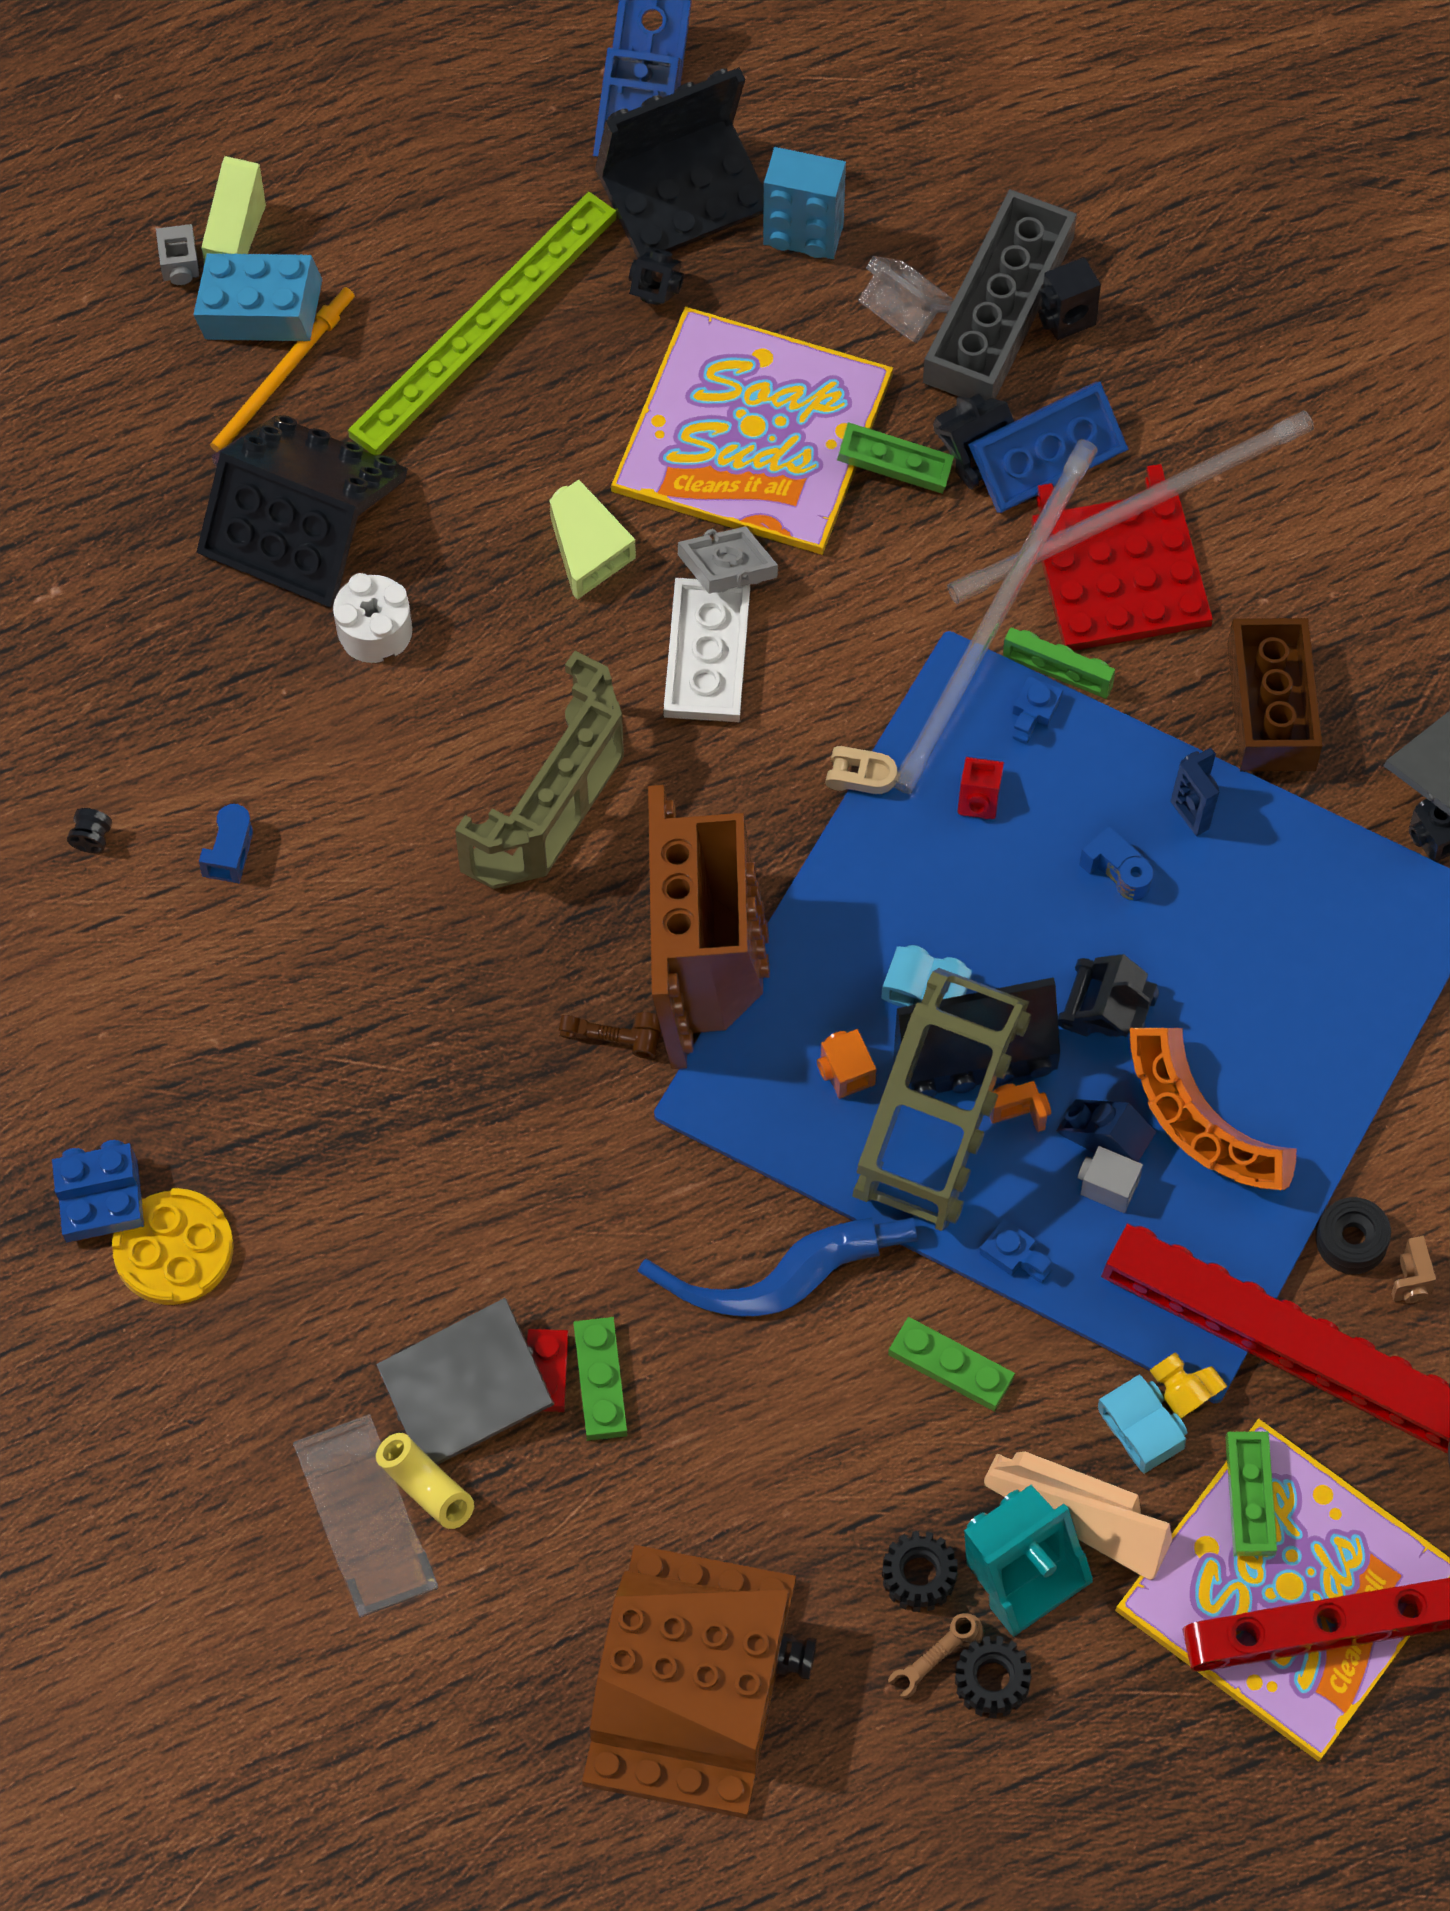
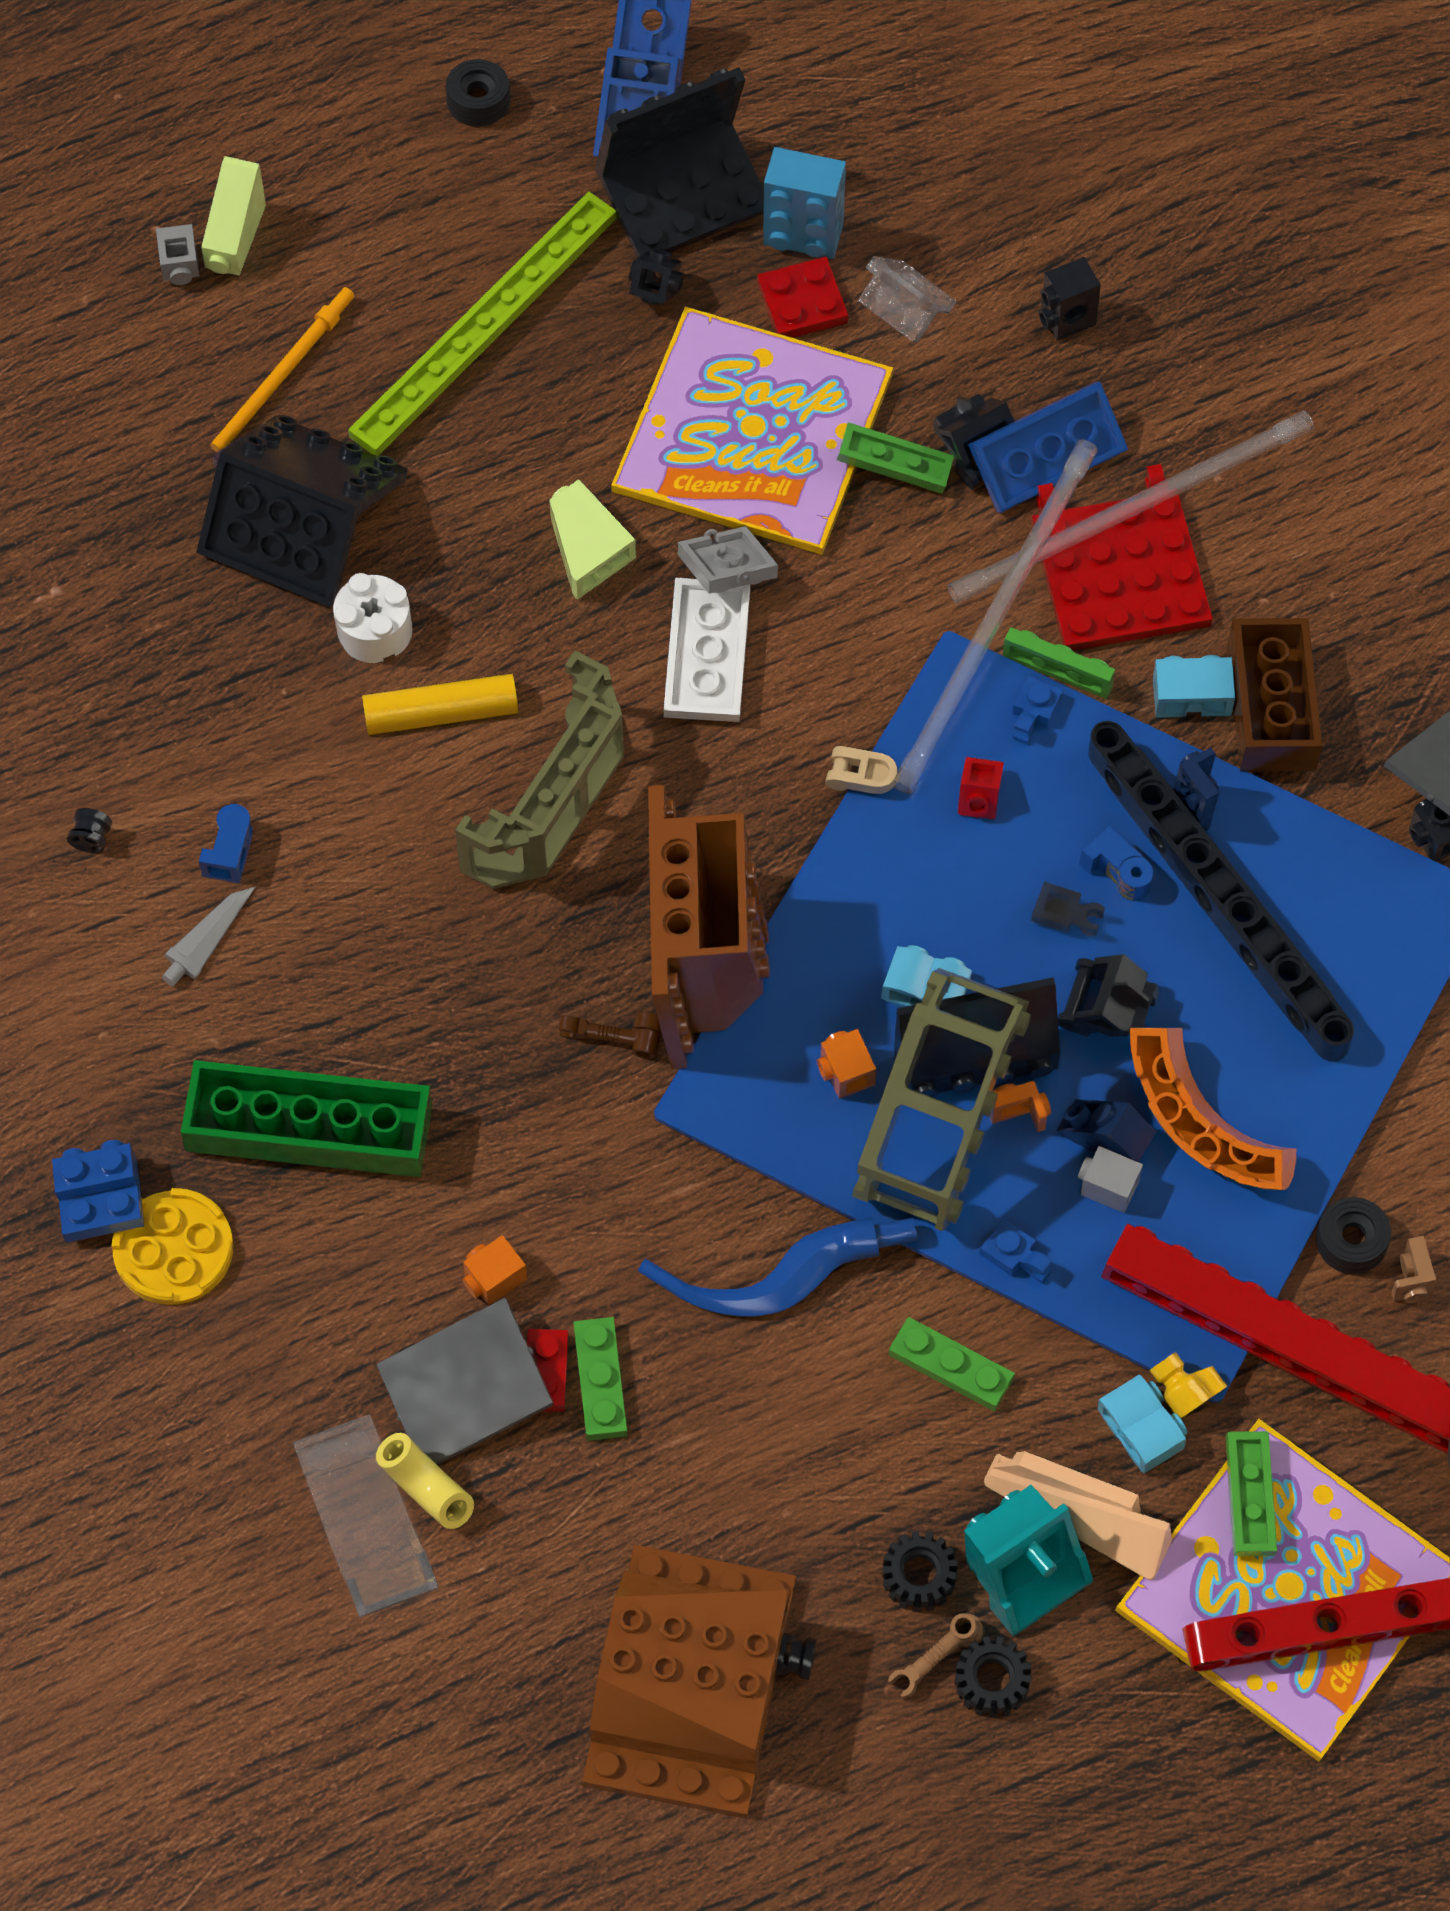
dark azure brick [193,254,323,341] -> none
dark grey brick [923,189,1077,401] -> none
none -> light grey bar [162,887,255,986]
none -> green brick [181,1060,433,1177]
none -> yellow brick [362,673,518,735]
none -> black tyre [445,59,510,127]
none -> orange brick [462,1235,528,1306]
none -> red plate [757,257,848,338]
none -> clear smoke plate [1031,882,1105,936]
none -> black beam [1088,721,1354,1061]
none -> medium azure brick [1153,655,1235,718]

